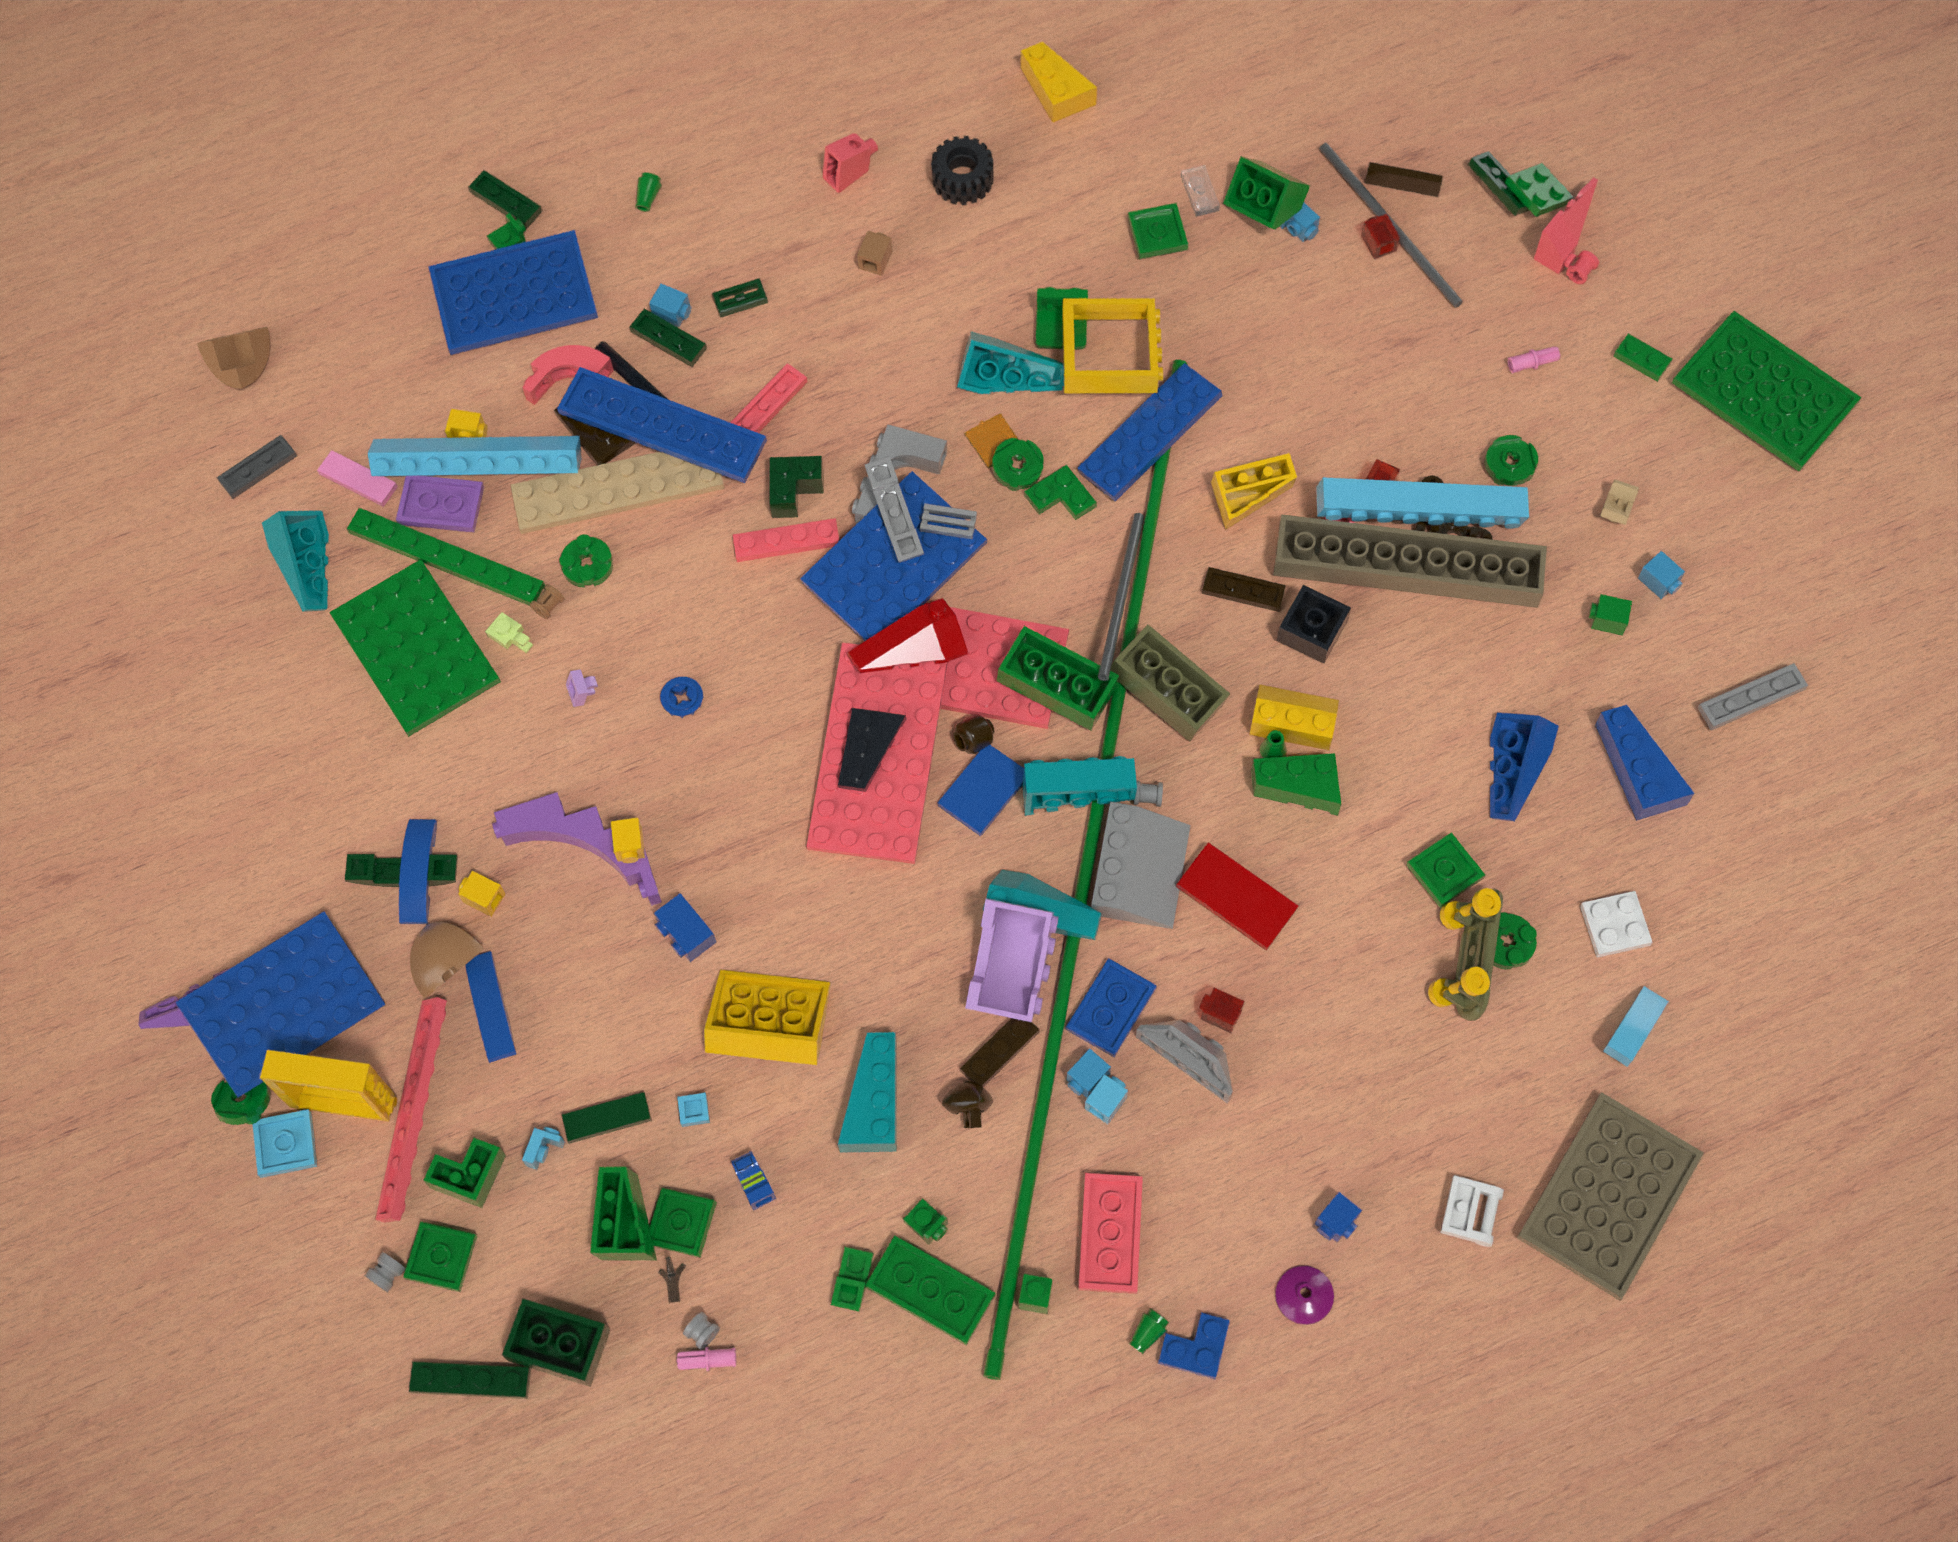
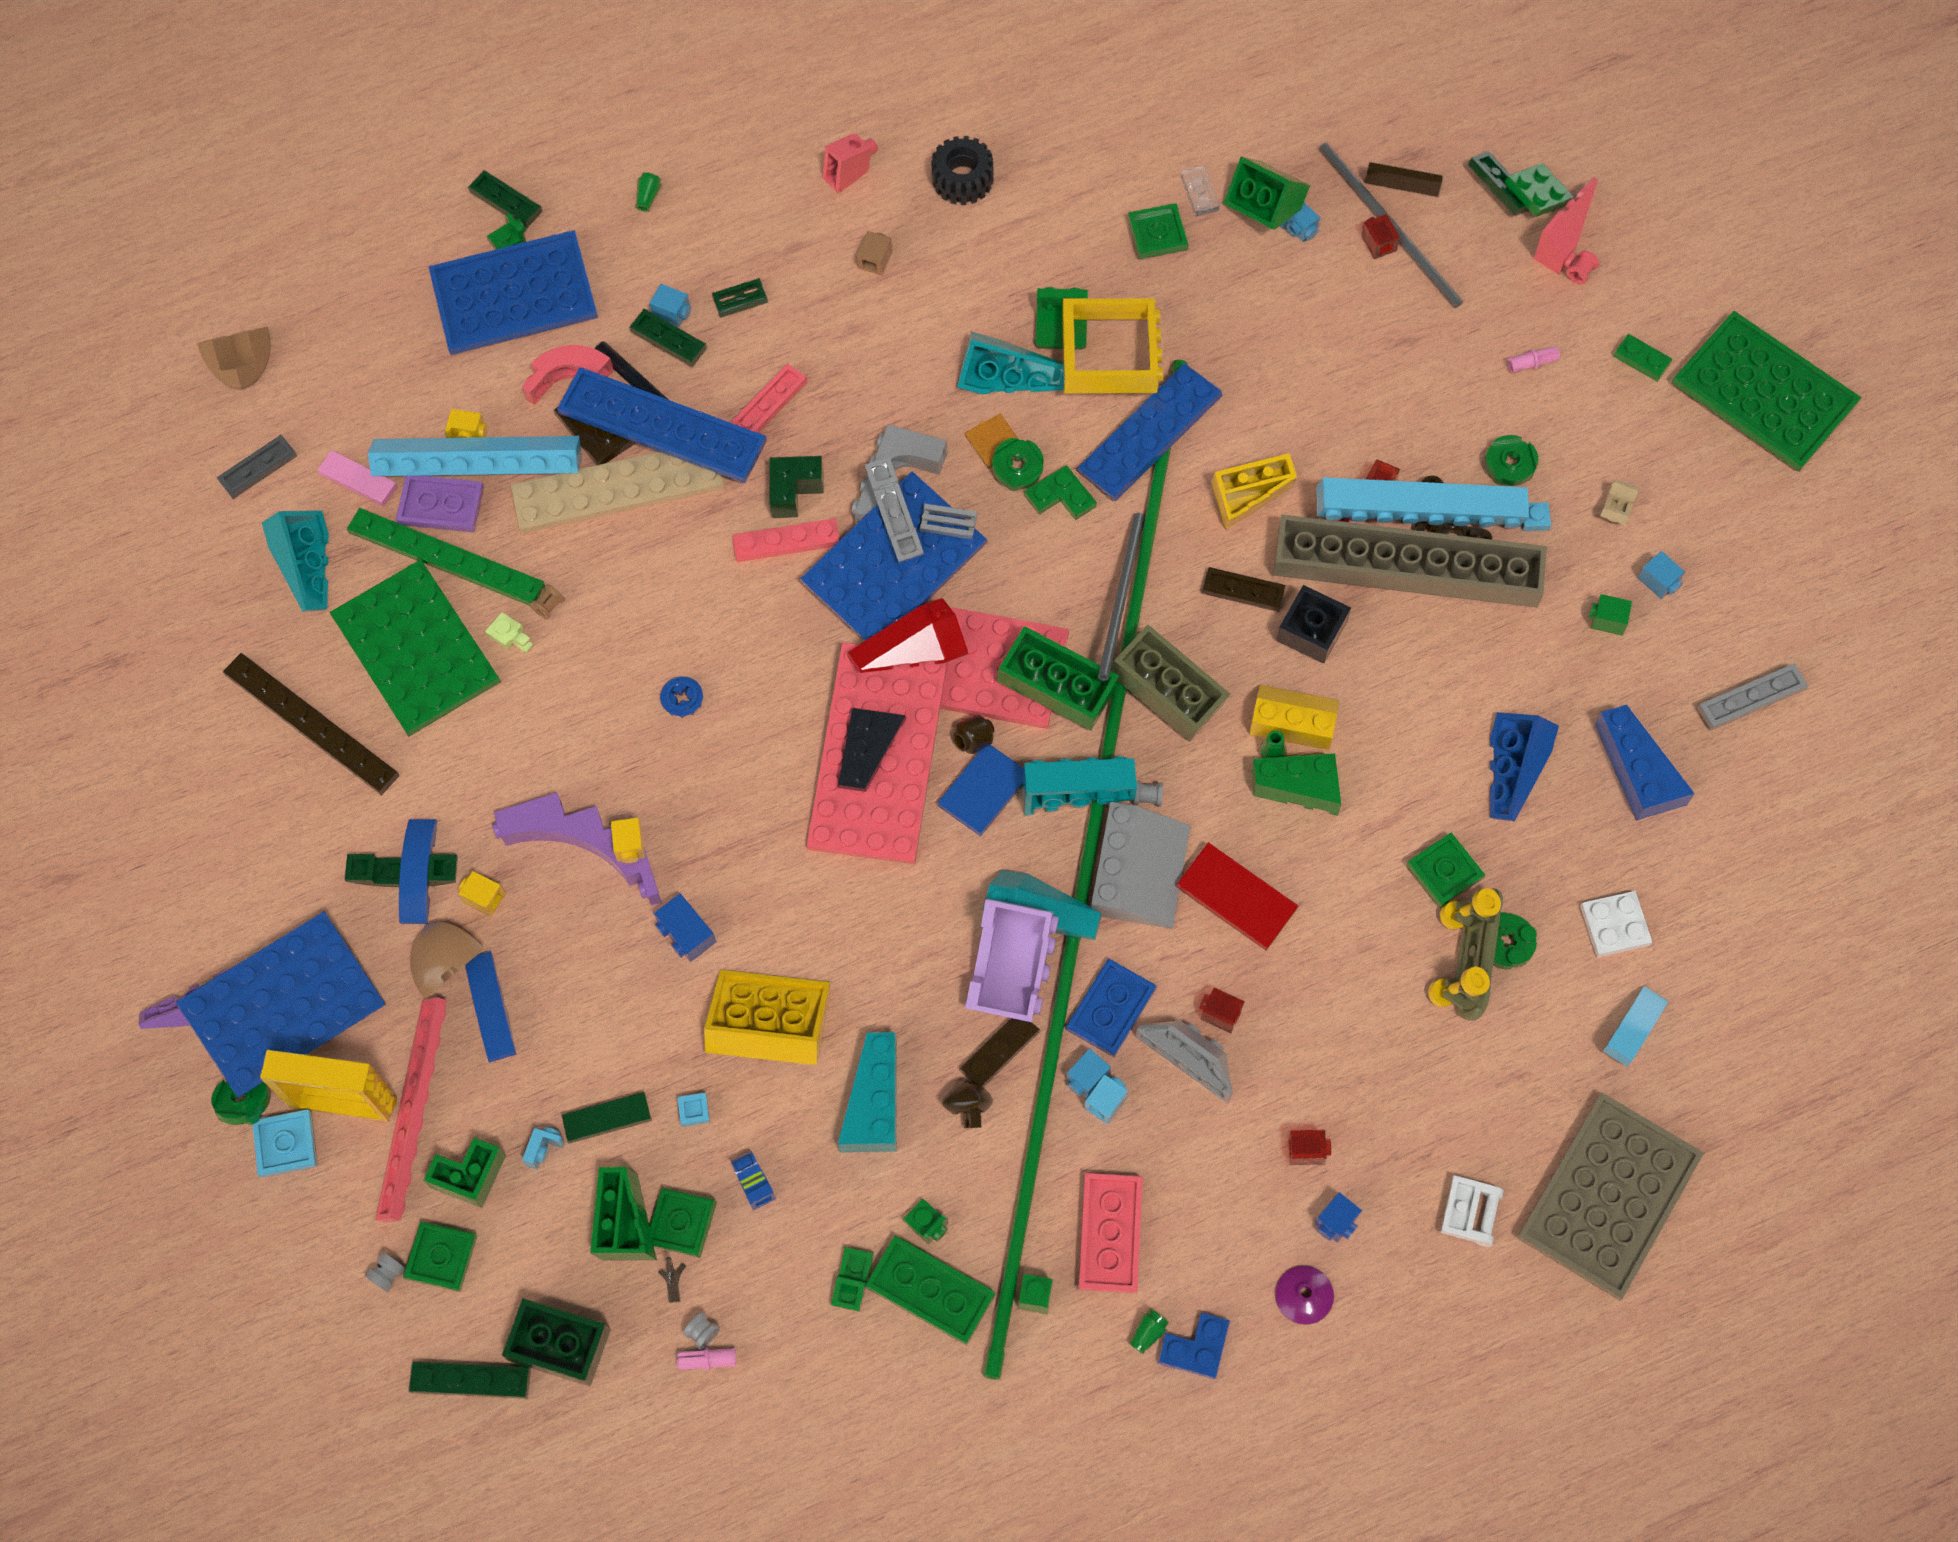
green plate [559,534,613,588] -> none
lavender tile [566,669,598,707] -> none
yellow wedge [1021,41,1097,123] -> none
none -> dark brown plate [223,653,399,796]
none -> clear red brick [1288,1130,1331,1165]
none -> medium azure plate [1522,502,1551,531]

